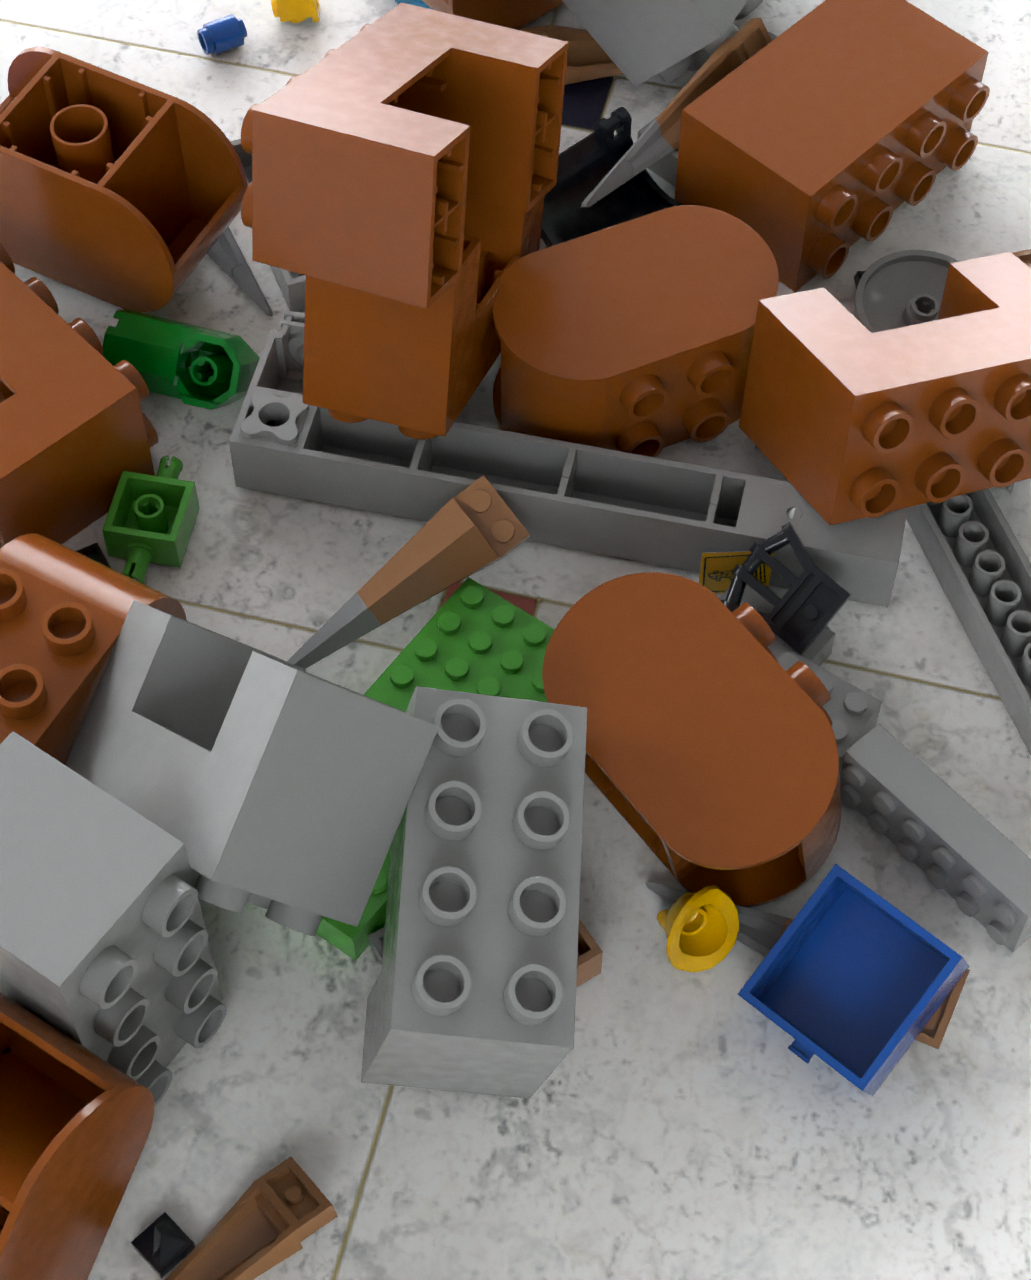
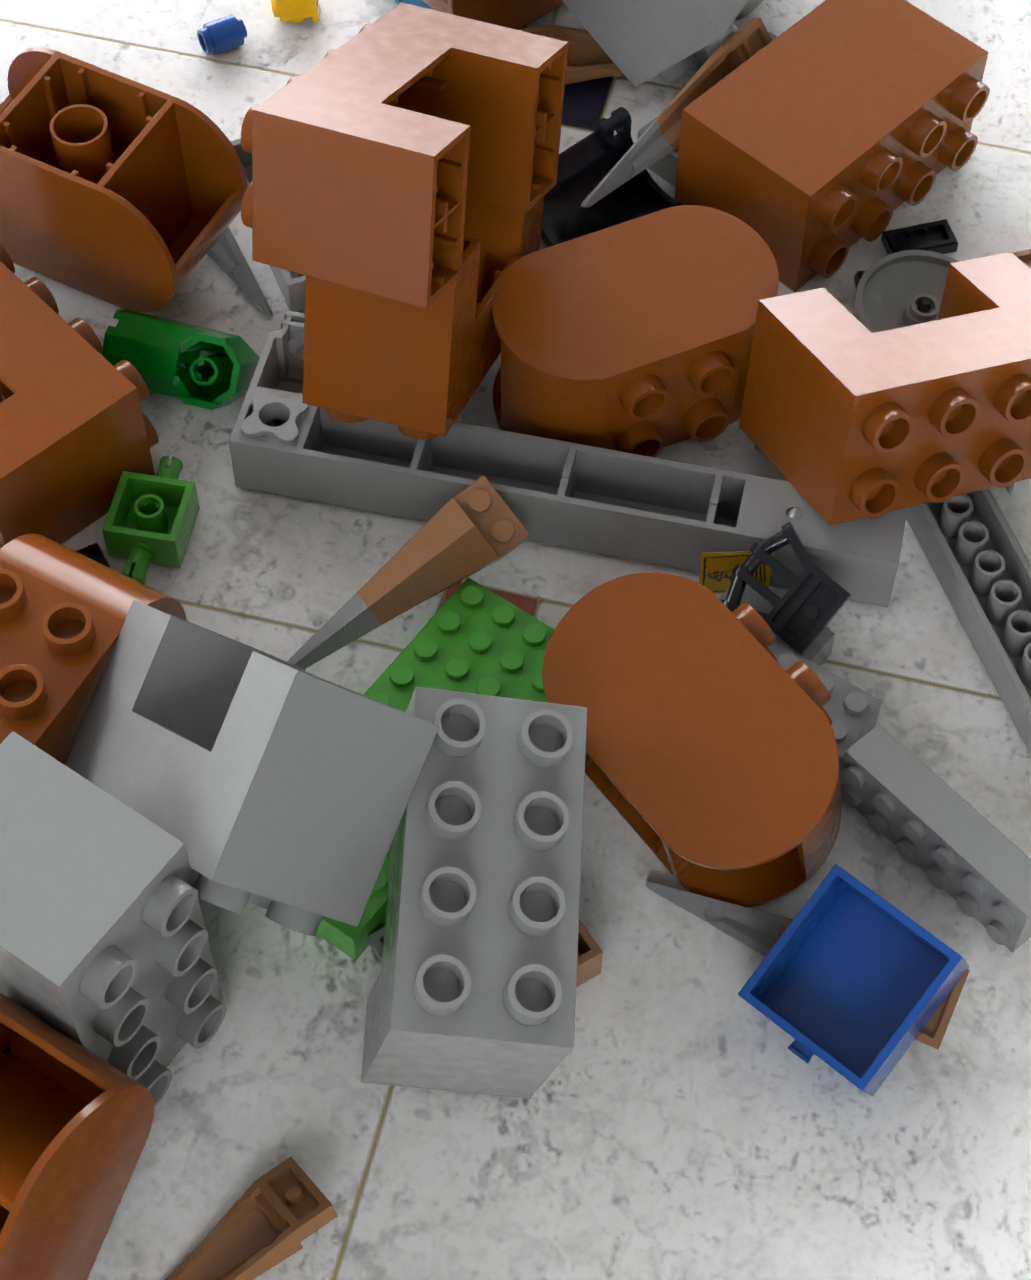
black tile [131,1212,195,1279] -> none
yellow helmet [656,885,740,973] -> none
none -> black plate [881,219,958,255]

